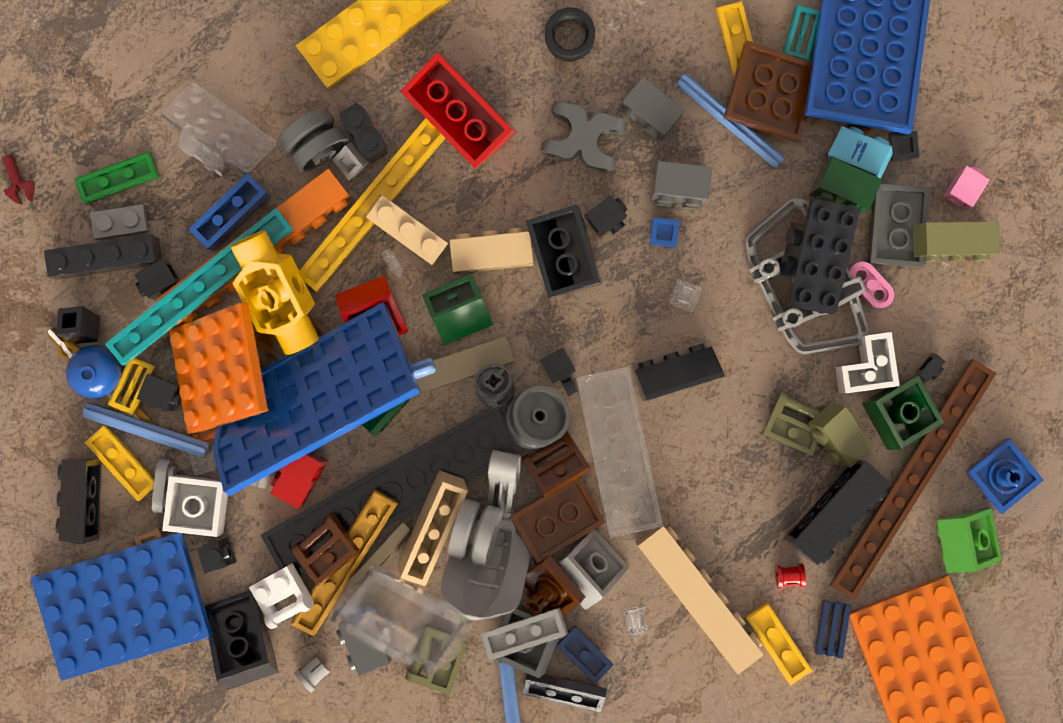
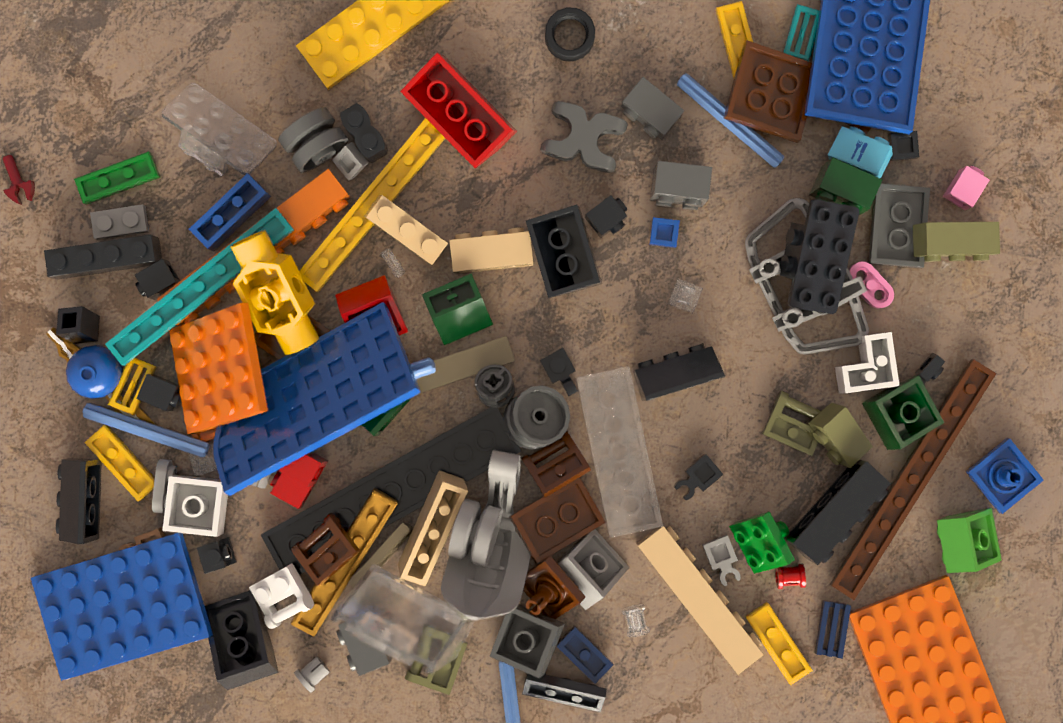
light grey plate [481,608,568,661] -> none
none -> black plate [674,454,723,500]
none -> light grey plate [702,535,741,586]
none -> green plate [729,511,795,574]

